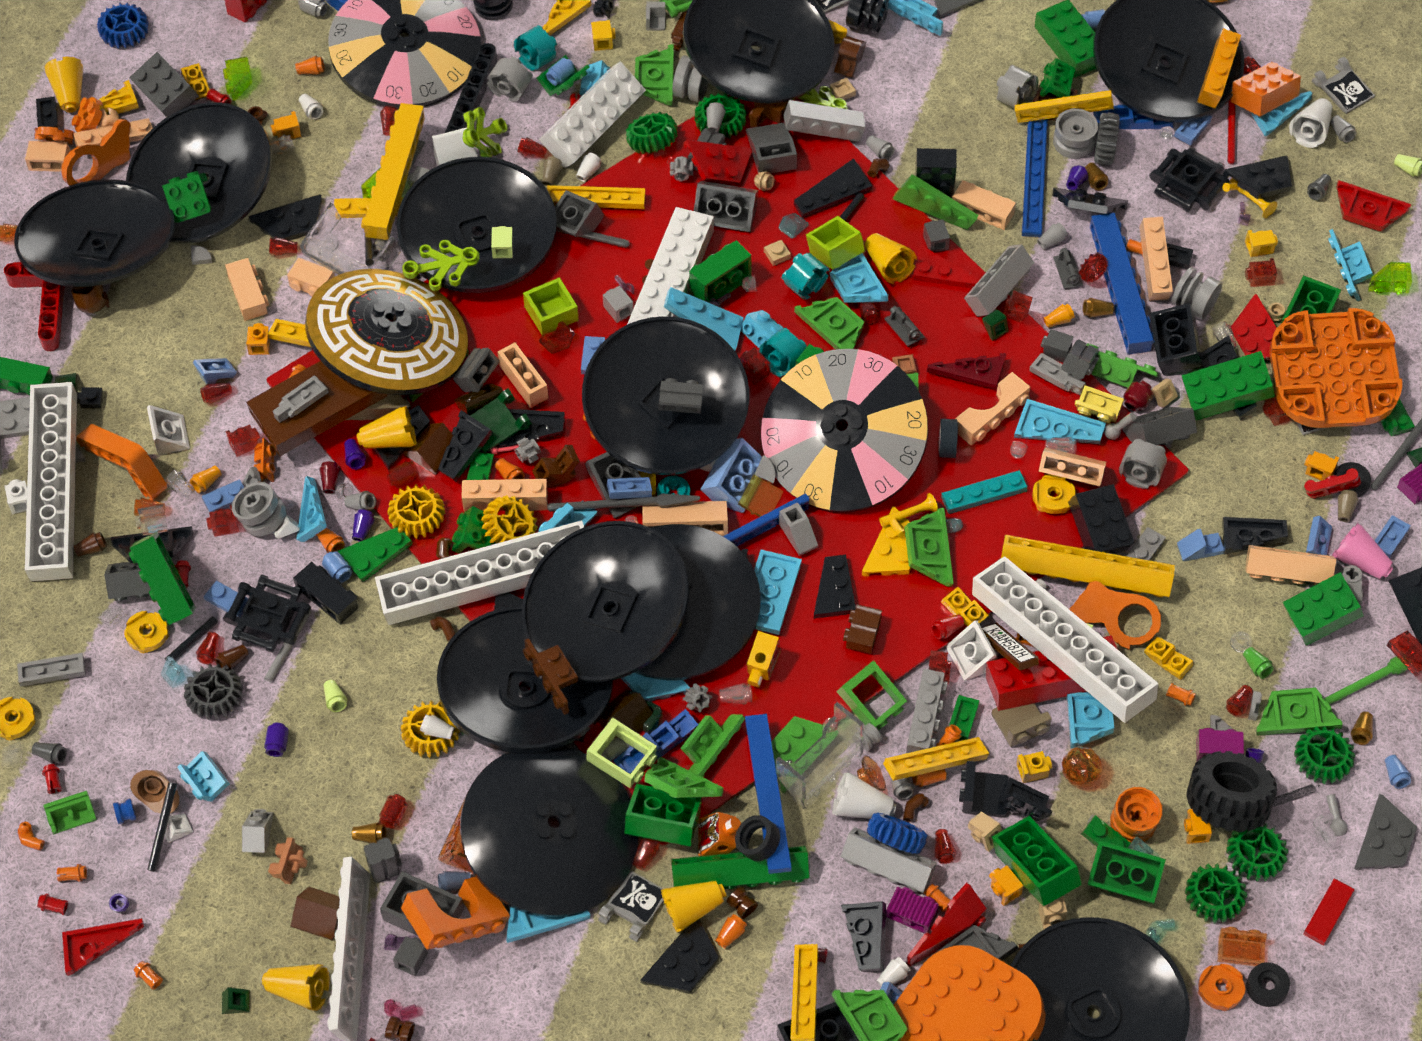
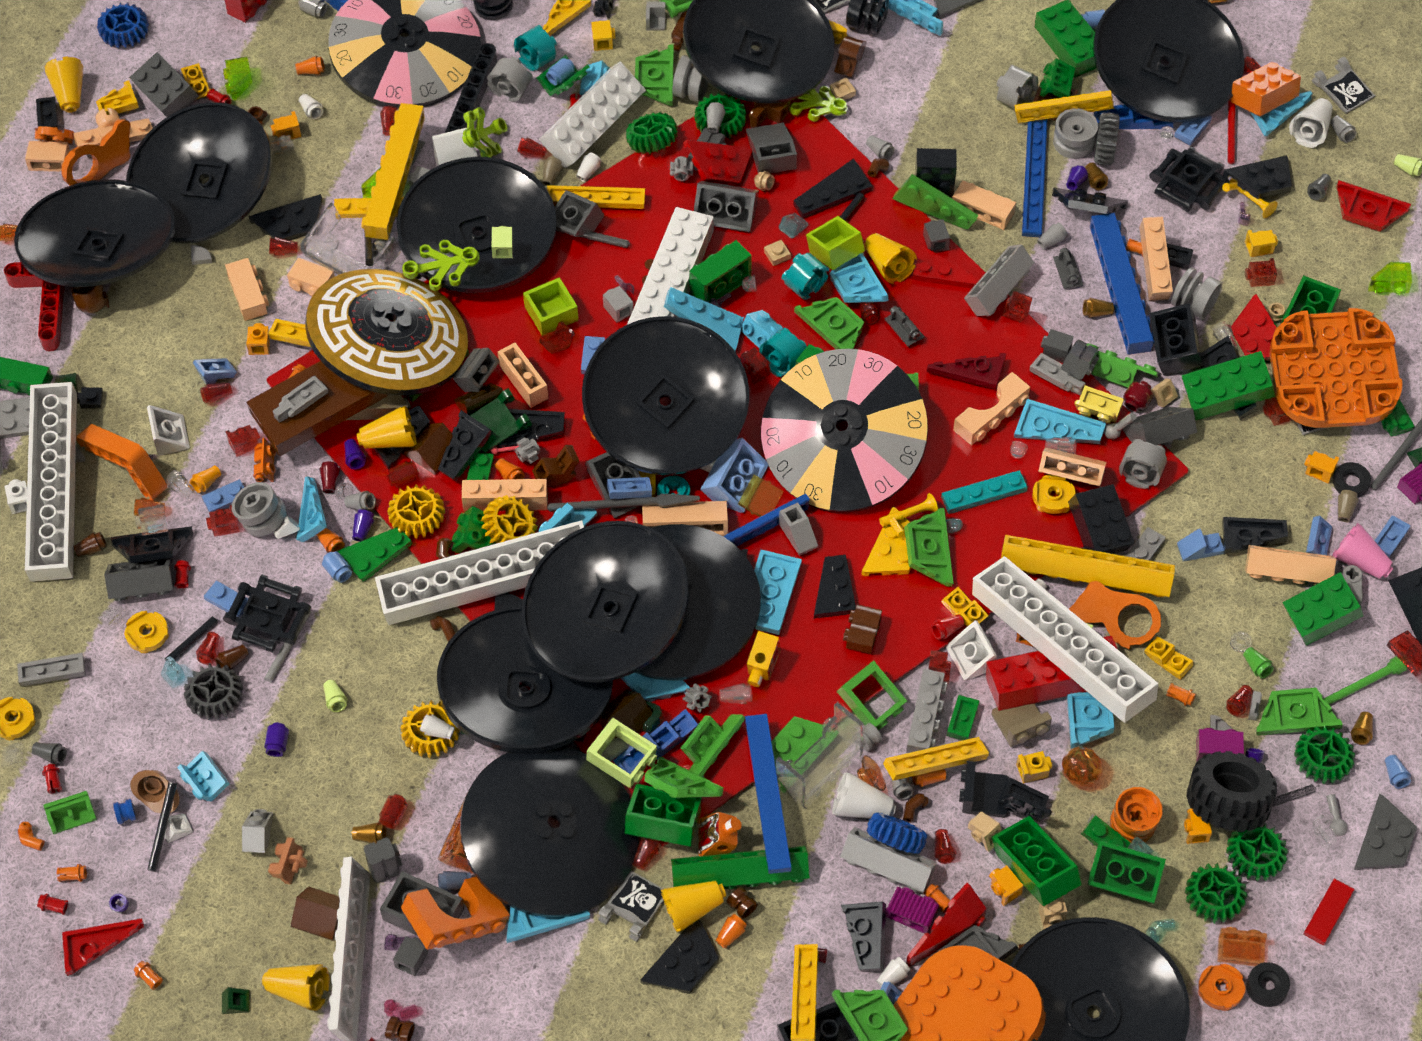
orange plate [71,97,103,132] -> none
green brick [129,532,196,625] -> none
green bracket [162,171,211,223] -> none
light grey tile [243,467,261,486] -> none
black brick [293,561,358,625] -> none
reddish brown bracket [523,638,578,715] -> none
dark grey brick [659,378,703,414] -> none
black tyre [735,815,780,861] -> none
light grey tile [754,455,775,483] -> none
light grey brick [784,100,865,142] -> none
nougat tile [892,354,916,374] -> none
orange pin [936,724,961,747] -> none
black wheel [939,419,958,458] -> none
tile [981,623,1039,671] -> none
dark green slope [982,310,1008,341] -> none
light orange cone [1043,303,1075,328] -> none
clear red gear [1078,252,1108,283] -> none
light orange brick [1197,28,1241,108] -> none
red plate [1304,468,1361,499] -> none
medium azure bracket [1328,229,1374,301] -> none

